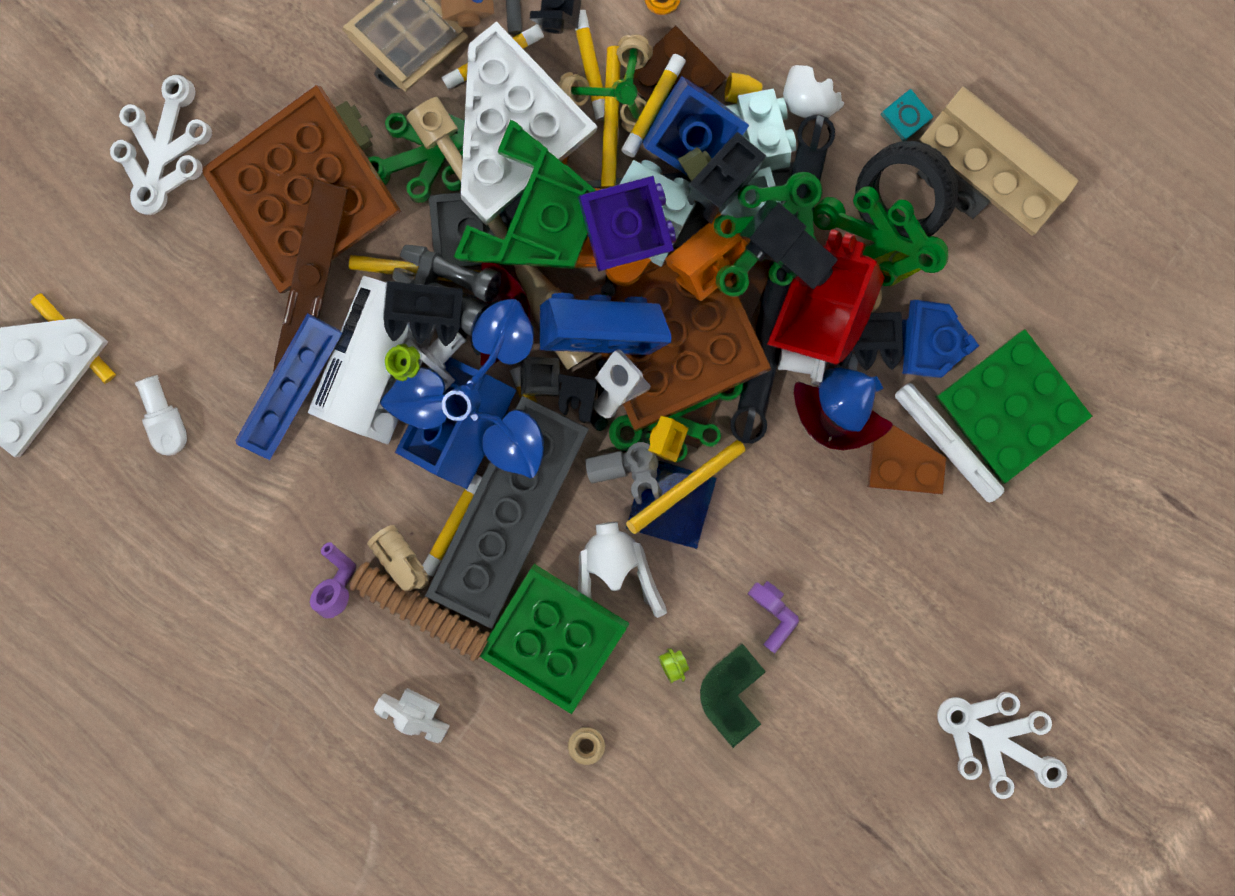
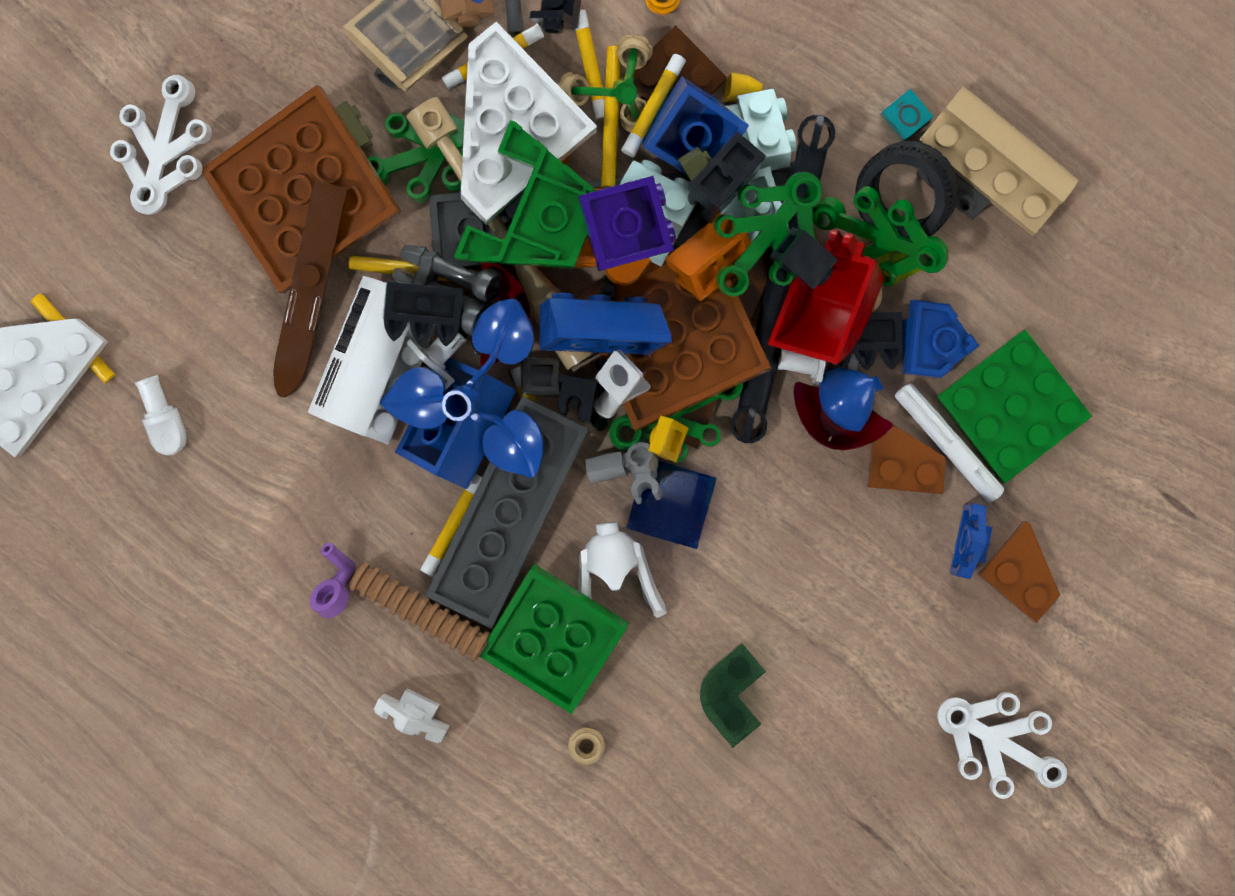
blue plate [235,313,342,460] -> none
tan hinge [367,525,429,591] -> none
lime plate [385,343,420,381] -> none
yellow bar [626,440,745,534] -> none
lime plate [658,648,690,683] -> none
black brick [739,200,807,263] -> none
medium lavender plate [747,581,799,654] -> none
white hair [783,65,844,118] -> none
none -> blue plate [950,503,993,579]
none -> dark orange wing [978,521,1060,623]

